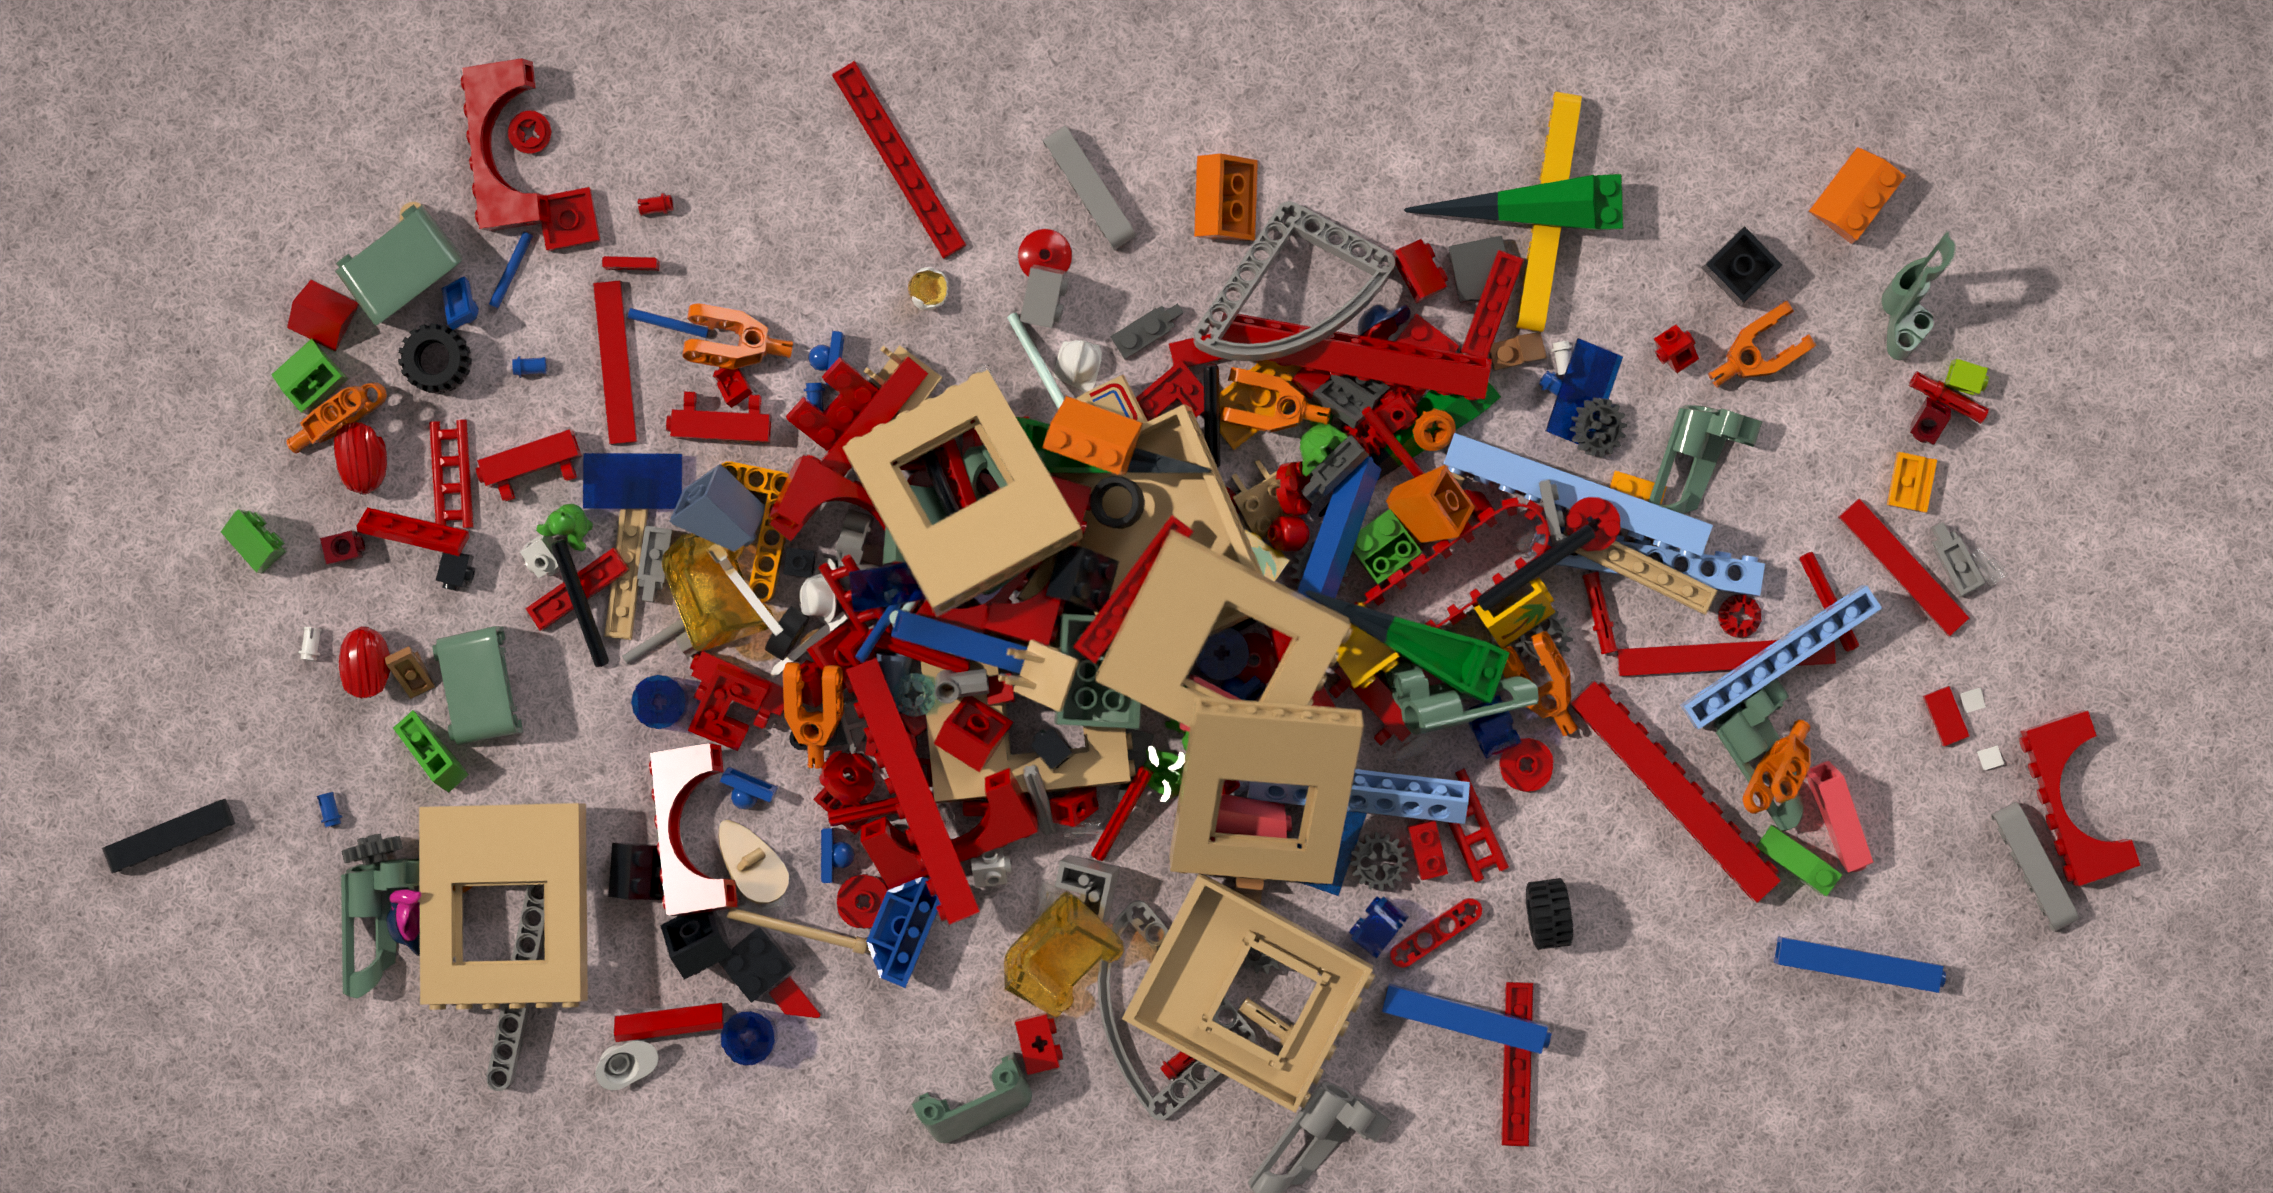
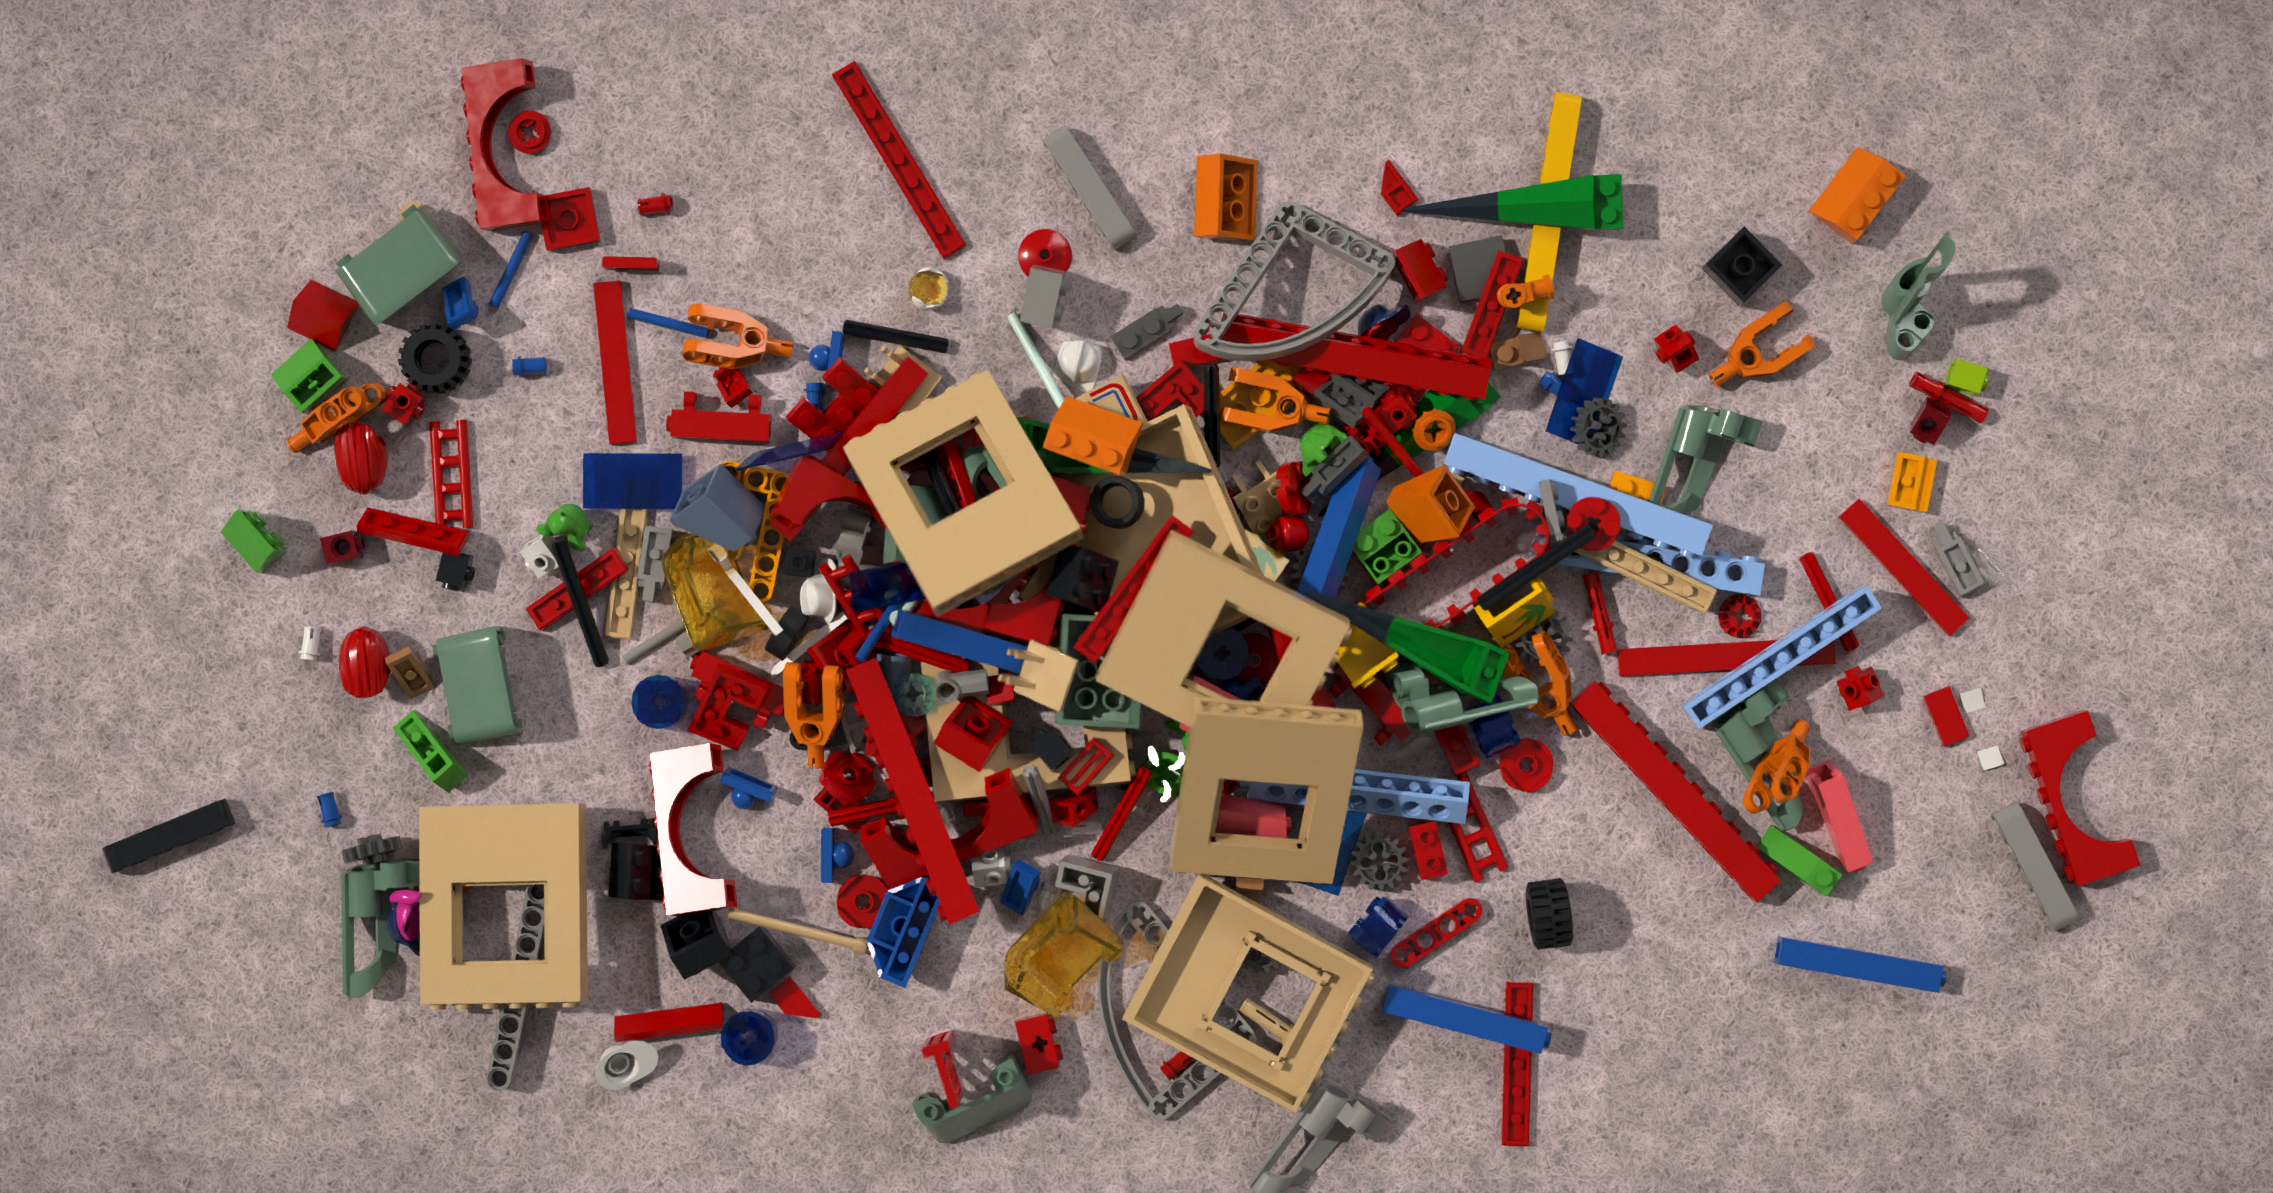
red brick [475,429,582,502] -> none
tan shield [718,820,789,904] -> none
none -> red brick [381,383,426,427]
none -> black piece [601,818,658,849]
none -> clear blue piece [734,432,843,471]
none -> black axle [842,320,949,353]
none -> red fence [921,1030,964,1109]
none -> blue tile [1000,859,1041,916]
none -> red tile [1058,737,1115,796]
none -> red tile [1380,160,1418,216]
none -> red plate [1434,725,1480,777]
none -> orange connector [1497,274,1554,308]
none -> red brick [1836,666,1884,711]

